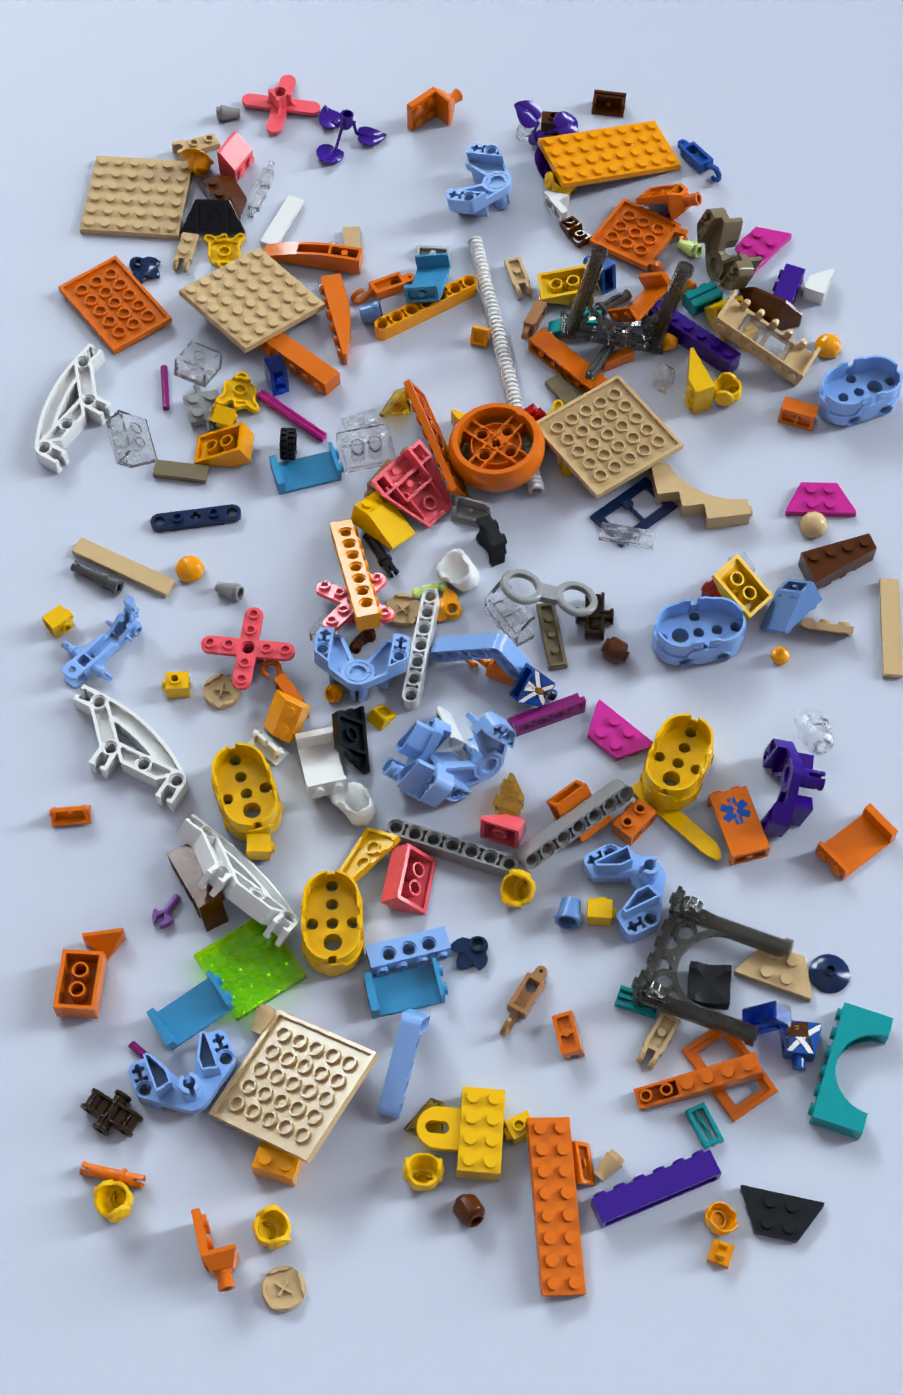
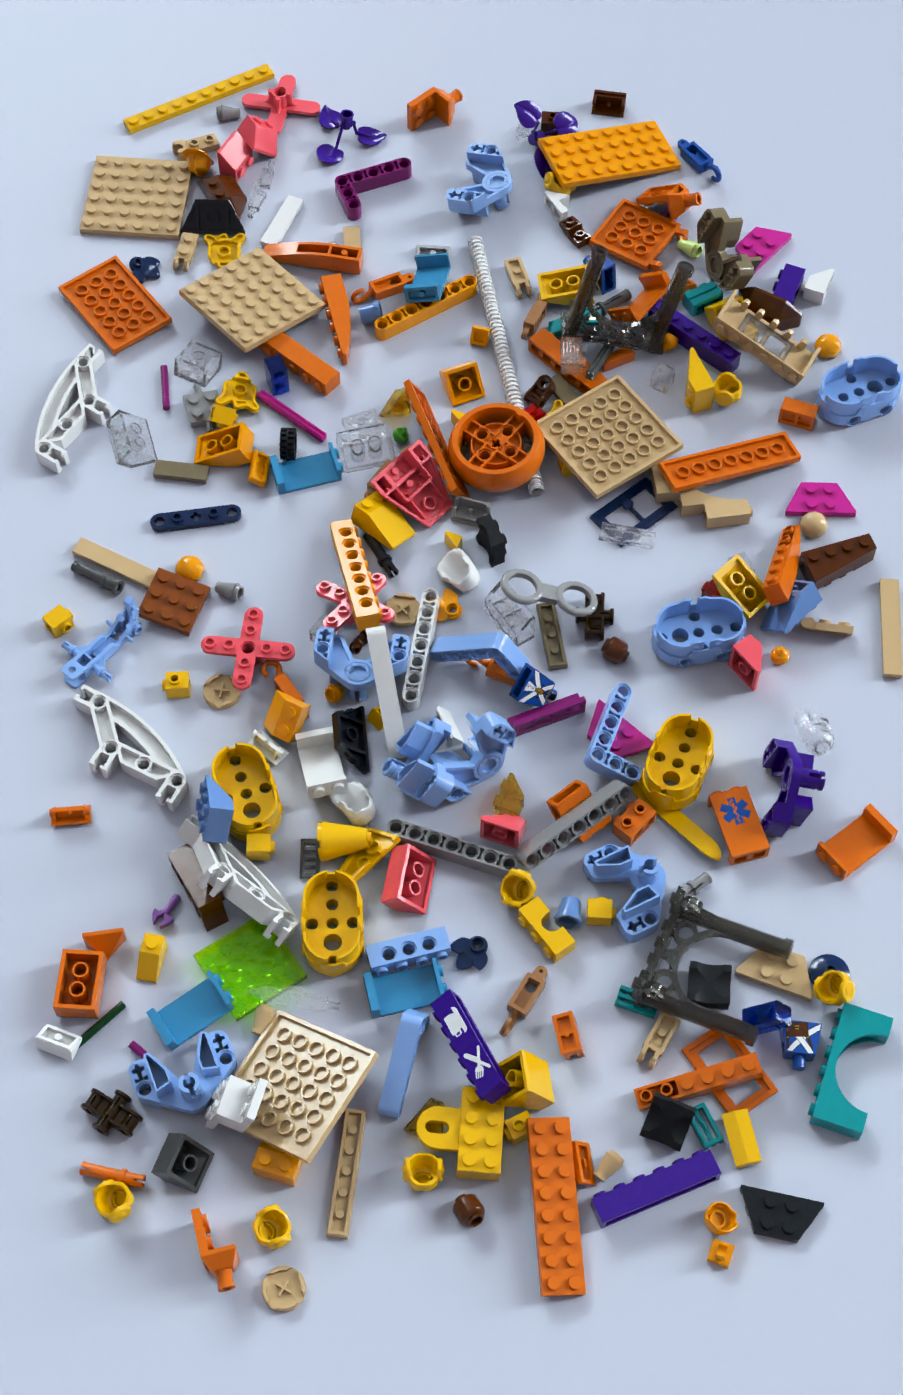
yellowish green axle [412,581,448,599] -> none
none -> white slope [35,1024,82,1061]
none -> dark green bar [78,1001,126,1049]
none -> yellow plate [123,64,274,134]
none -> yellow slope [136,932,168,983]
none -> dark orange plate [138,567,211,636]
none -> dark grey slope [151,1133,215,1193]
none -> medium blue slope [196,775,234,844]
none -> white bracket [205,1075,268,1133]
none -> coral slope [237,114,277,158]
none -> clear piece [247,985,340,1012]
none -> light orange plate [248,449,270,488]
none -> clear smoke slope [300,839,321,879]
none -> yellow cone [317,821,373,861]
none -> tan tile [326,1108,367,1239]
none -> magenta beam [335,157,412,221]
none -> white beam [366,625,407,759]
none -> bright green piece [393,427,409,444]
none -> dark purple brick [430,989,512,1104]
none -> light orange slope [439,361,486,406]
none -> yellow slope [444,531,462,551]
none -> yellow slope [498,1050,555,1110]
none -> yellow arch [517,896,576,963]
none -> reddish brown piece [524,375,556,408]
none -> clear brick [560,337,586,374]
none -> light blue beam [583,683,642,786]
none -> black brick [640,1092,696,1152]
none -> orange plate [658,431,801,493]
none -> light grey pin [673,872,712,904]
none -> yellow piece [722,1108,762,1169]
none -> coral slope [728,634,763,691]
none -> orange slope [762,524,801,606]
none -> yellow hair [813,970,855,1006]

